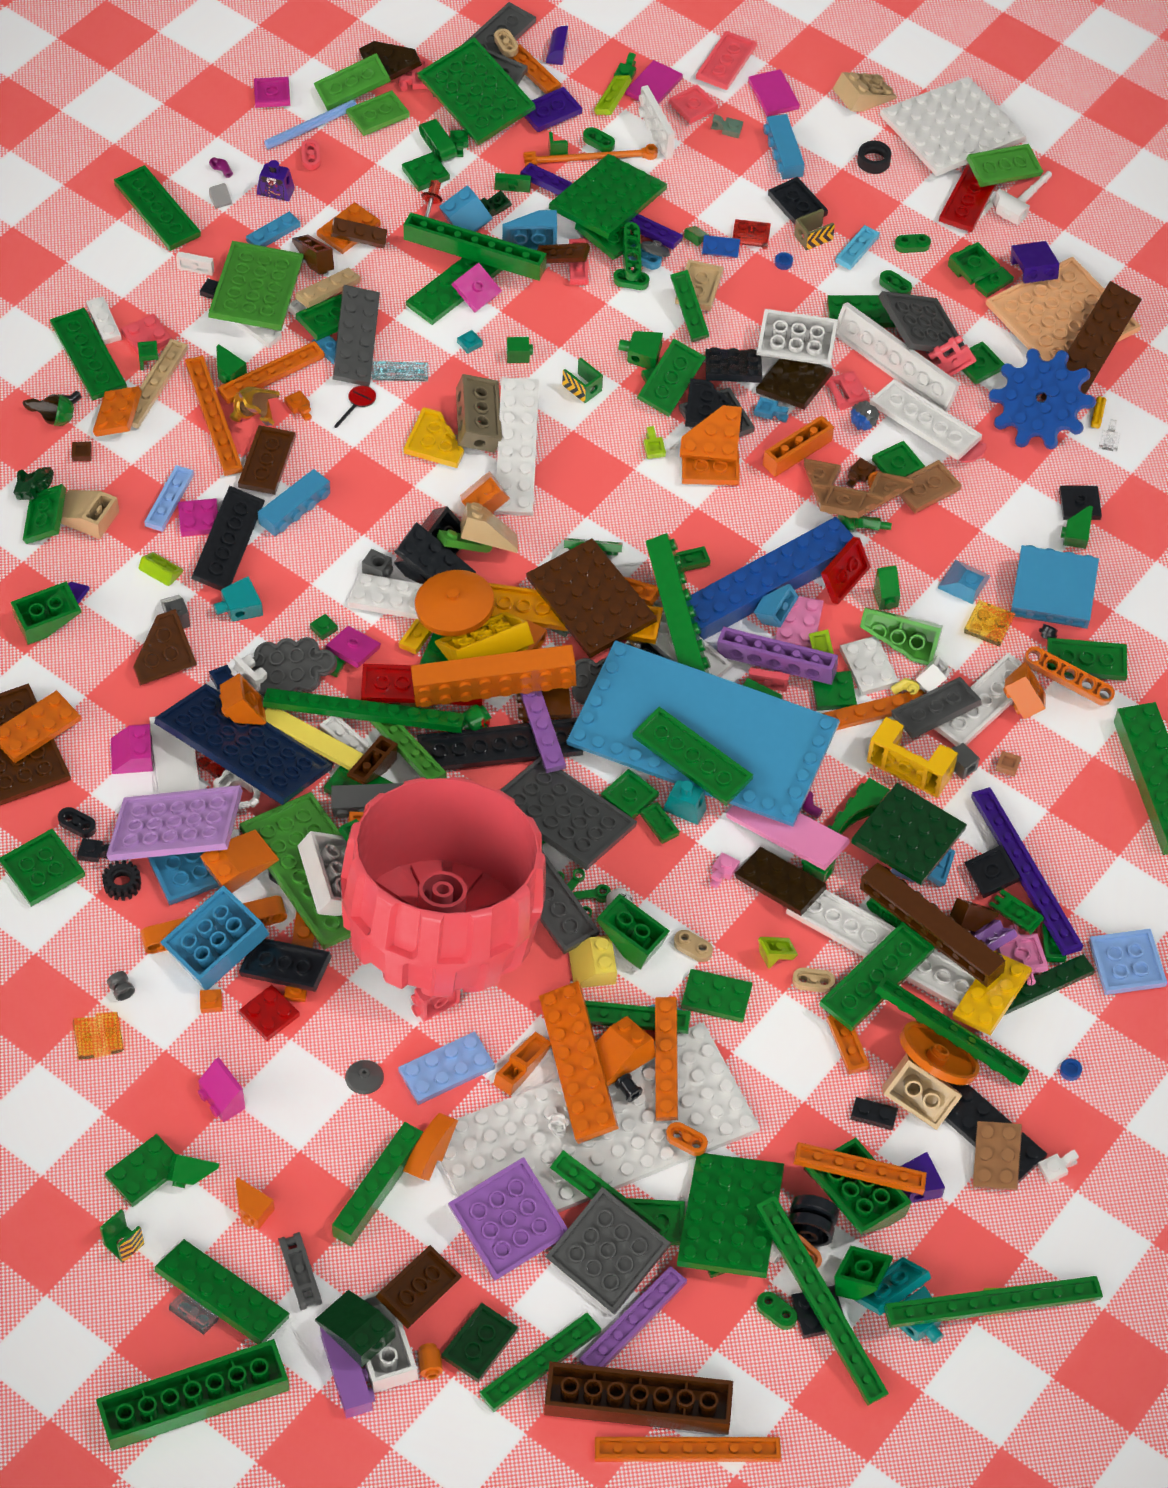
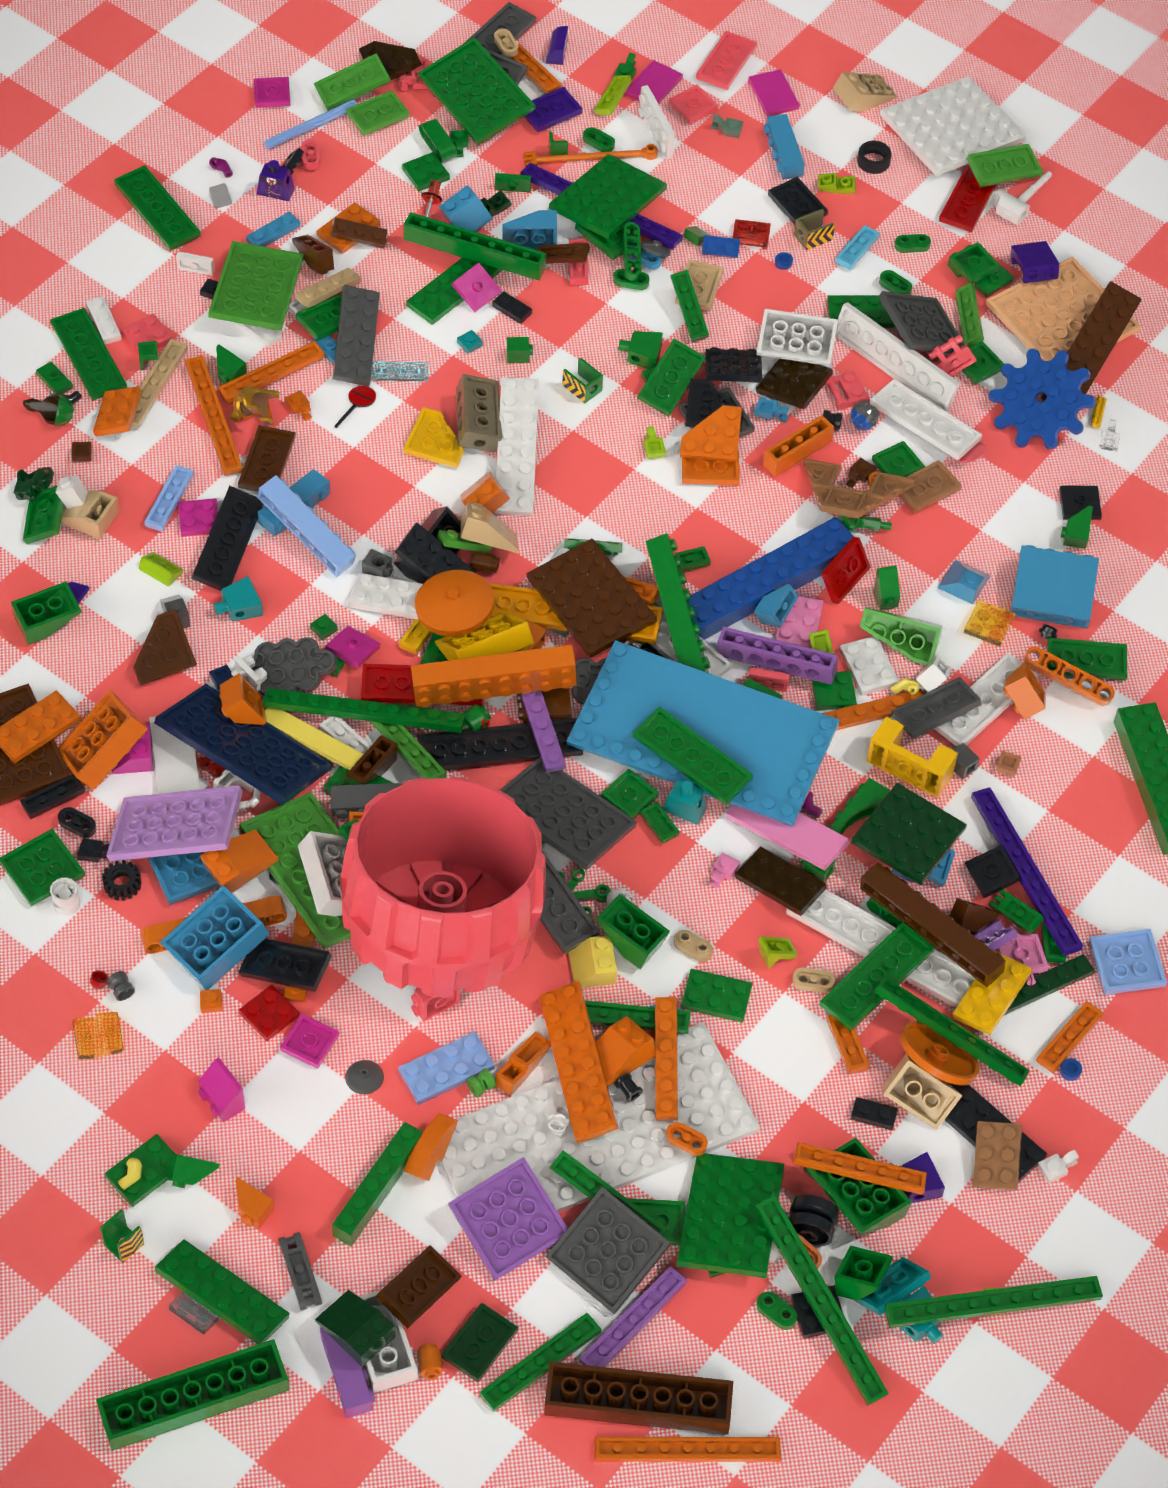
none -> black plate [20,774,85,819]
none -> green plate [36,361,73,394]
none -> white wheel [50,878,80,916]
none -> white brick [56,475,88,509]
none -> orange slope [58,690,148,790]
none -> red hinge [90,970,108,989]
none -> light yellow arm [118,1158,142,1190]
none -> light blue brick [257,475,356,578]
none -> dark pink plate [280,1014,339,1069]
none -> black plate [282,147,304,175]
none -> bright green wheel [466,1068,496,1098]
none -> reddish brown brick [470,551,500,574]
none -> black plate [492,291,532,324]
none -> lime slope [818,172,856,194]
none -> black wheel [823,409,843,432]
none -> bright green plate [955,282,984,348]
none -> orange plate [1036,1001,1104,1074]

